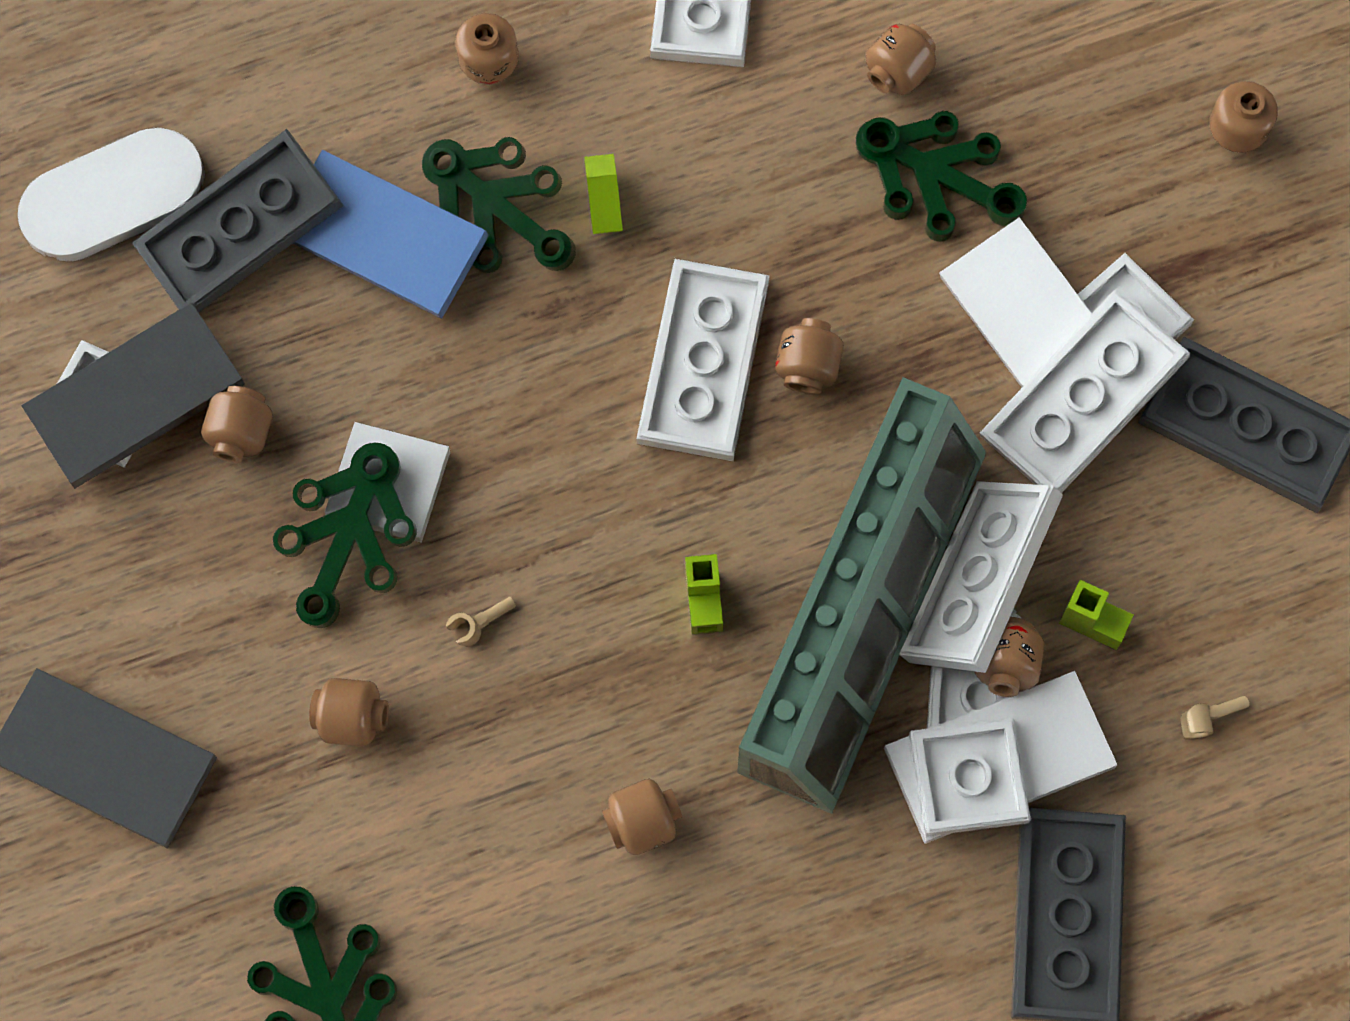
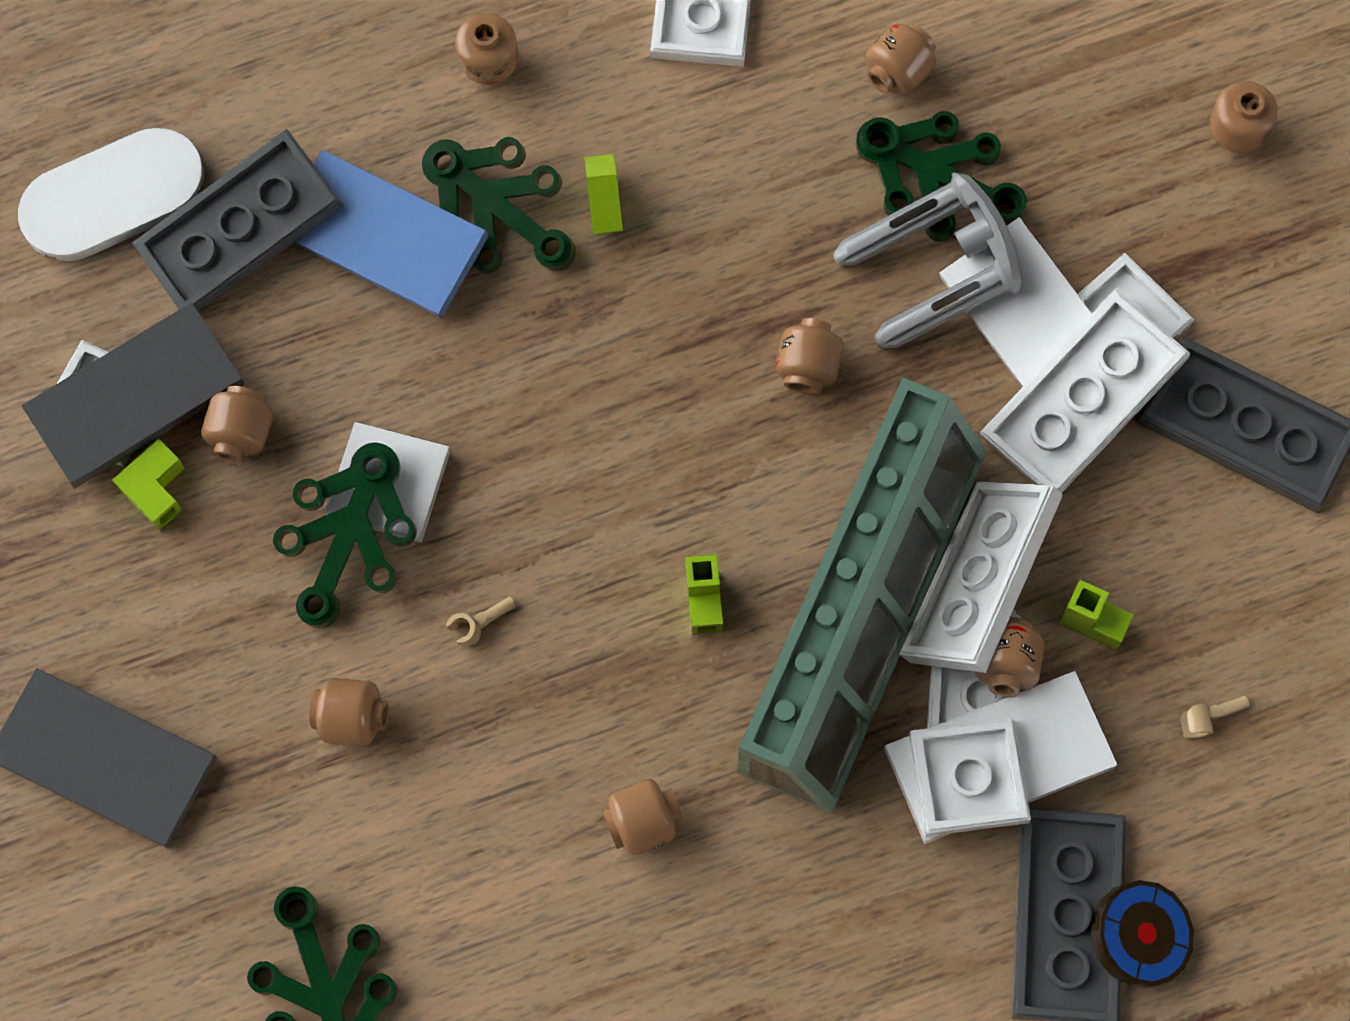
white tile [636,259,770,461] -> none
none -> lime piece [112,438,185,531]
none -> light grey piece [833,172,1023,349]
none -> tile [1091,880,1194,988]

